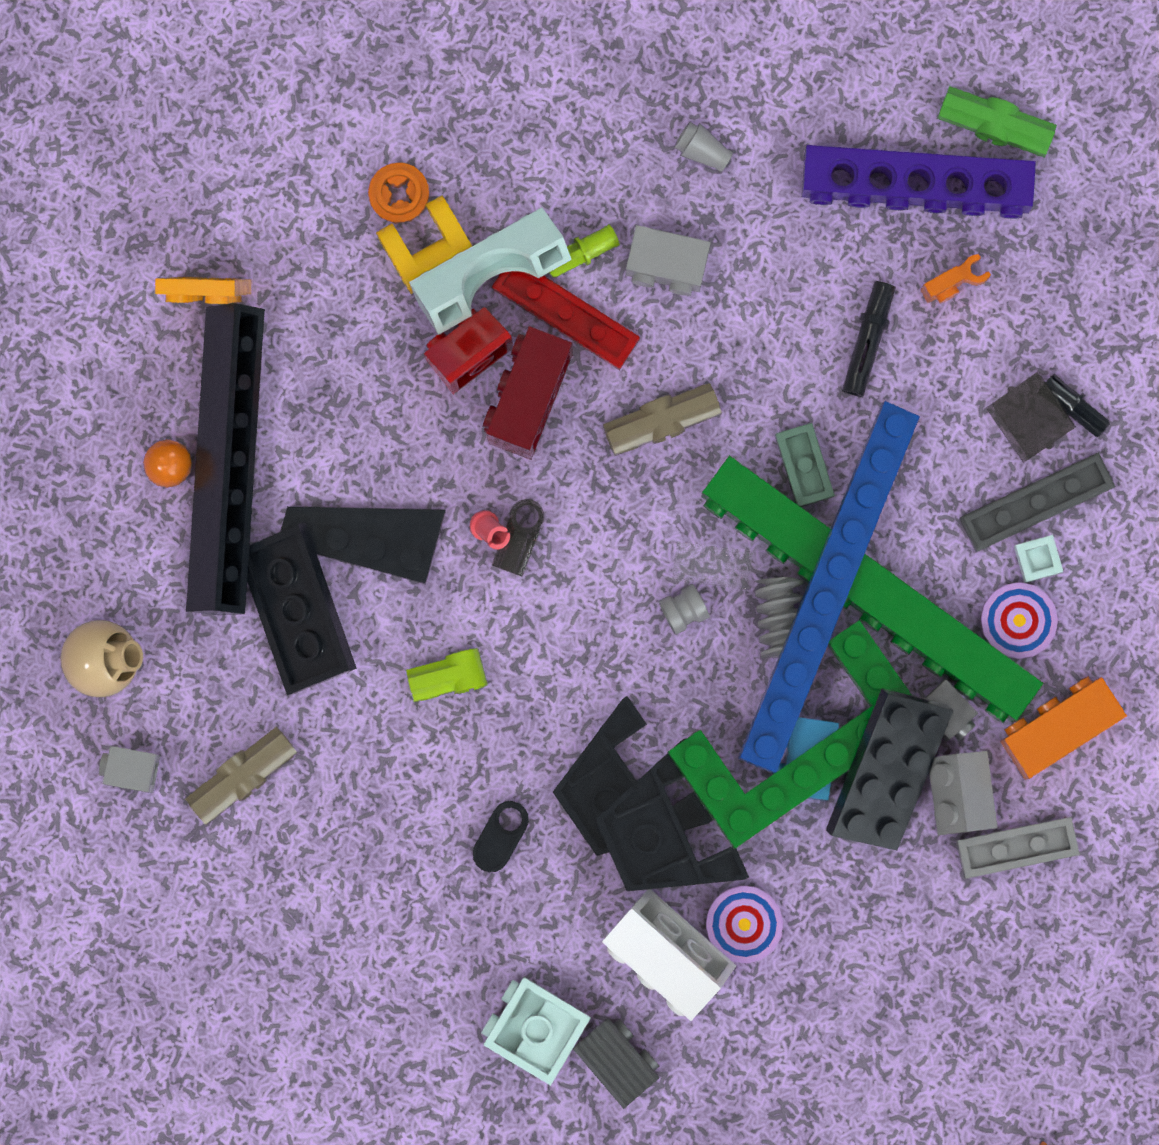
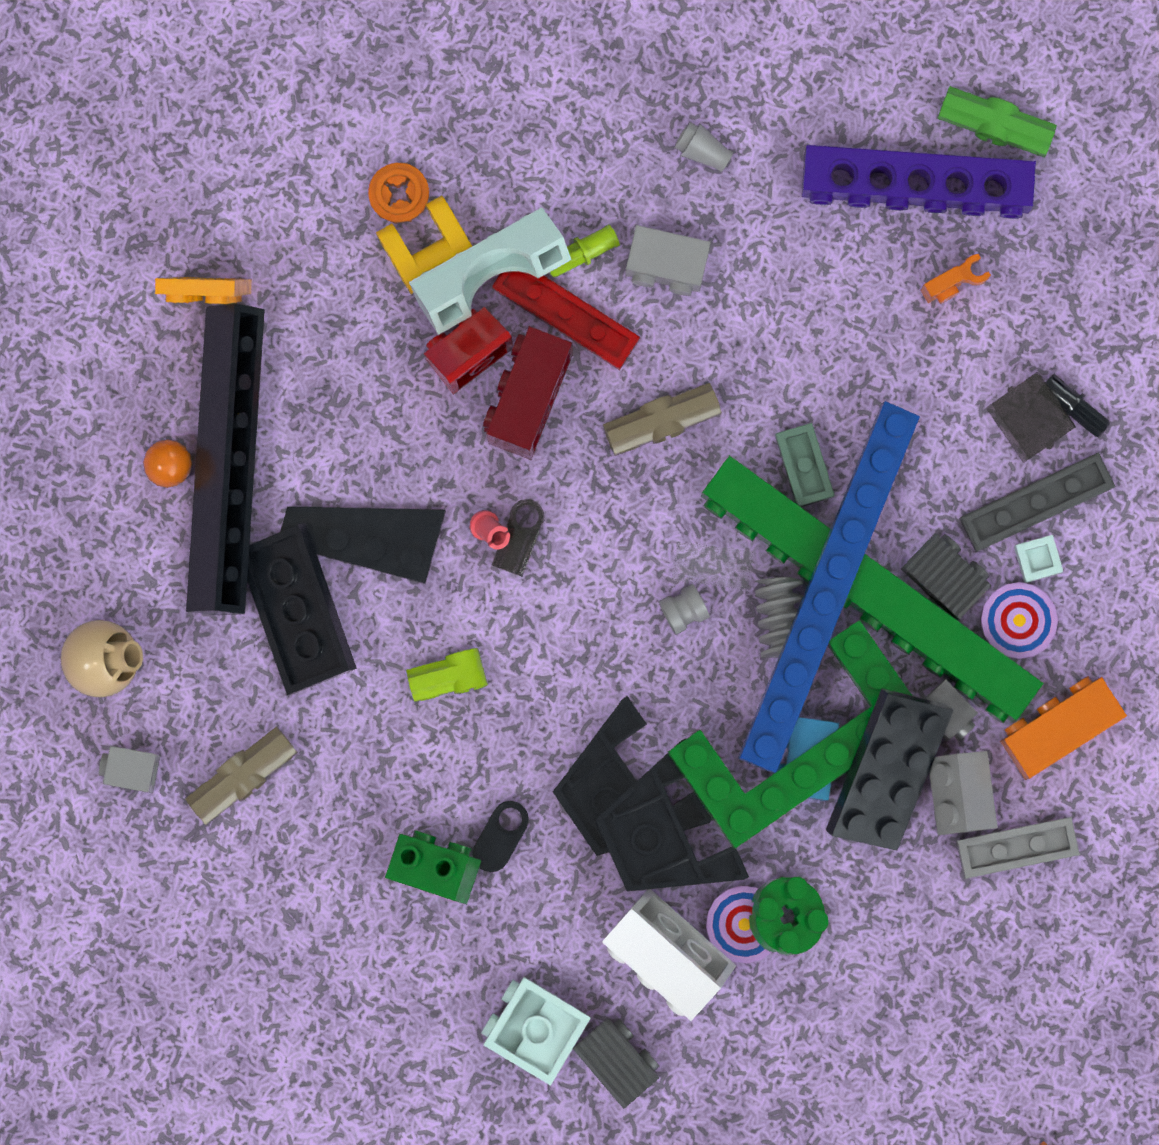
black pin [842,281,896,397] -> none
none -> green brick [385,830,482,905]
none -> green plate [749,877,828,955]
none -> dark grey brick [901,533,991,621]

